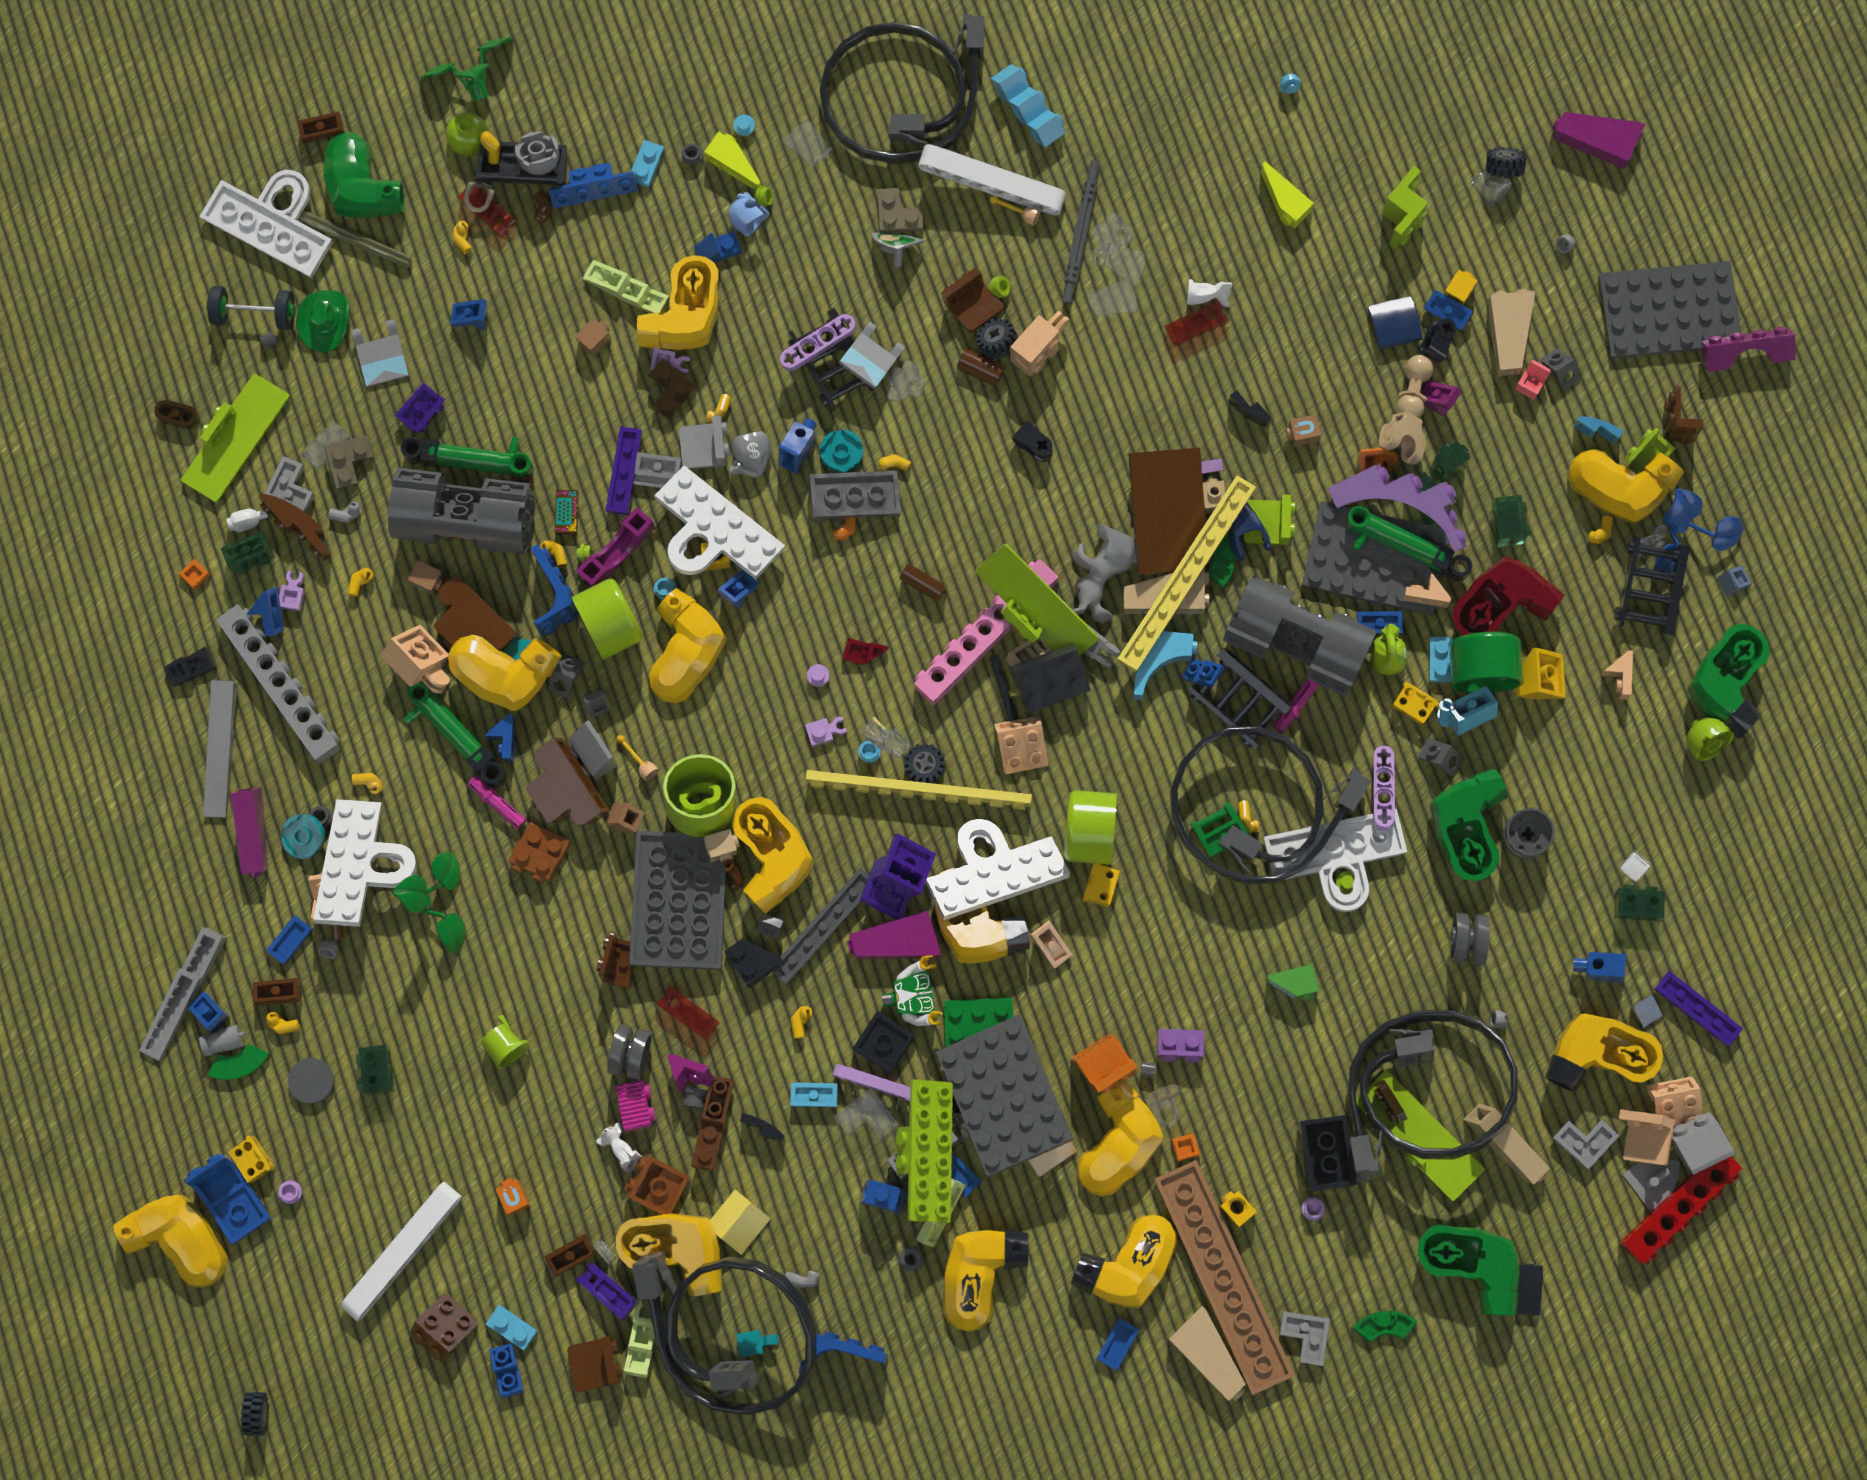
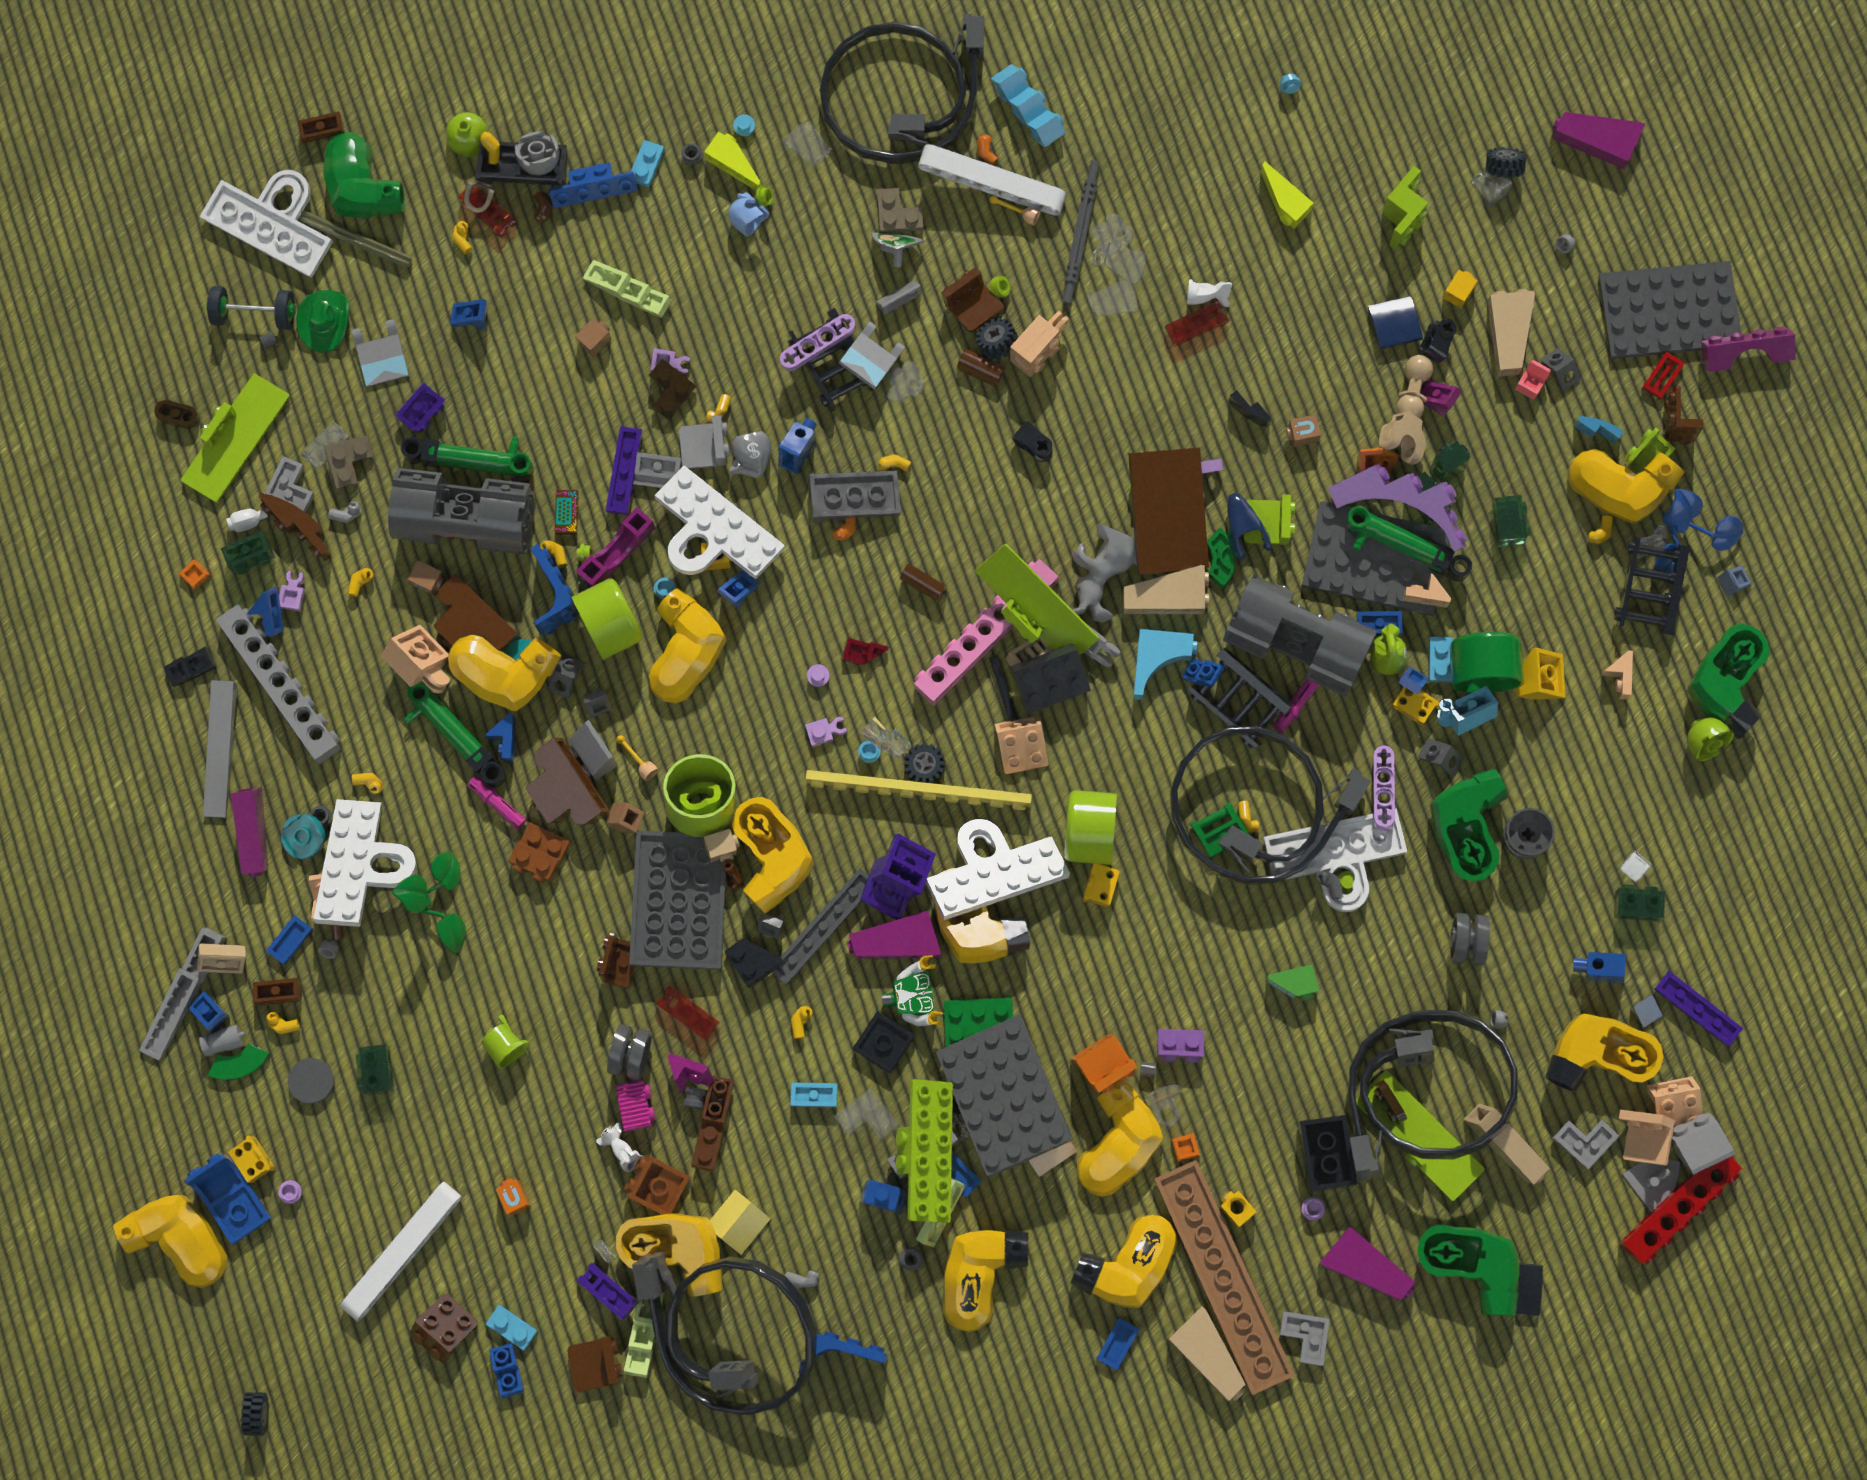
green plant [419,37,513,101] -> none
reddish brown brick [544,1233,596,1277] -> none
yellow piece [637,255,719,350] -> none
blue slope [694,231,742,263] -> none
teal plate [736,1330,779,1357] -> none
black slope [740,1113,786,1142] -> none
teal tile [820,430,864,473] -> none
lavender beam [832,1064,910,1101] -> none
light nougat slope [1031,921,1072,969] -> none
light yellow plate [1118,476,1256,672] -> none
tan brick [1203,479,1225,514] -> none
green tile [1352,1311,1418,1343] -> none
blue plate [1424,289,1473,331] -> none
dark red piece [1452,557,1565,636] -> none
none -> tan slope [197,944,246,974]
none -> light grey slope [876,281,921,315]
none -> orange arm [977,134,999,166]
none -> dark grey arm [1316,870,1343,900]
none -> magenta slope [1318,1227,1415,1301]
none -> blue tile [1398,666,1429,695]
none -> red tile [1642,352,1685,400]

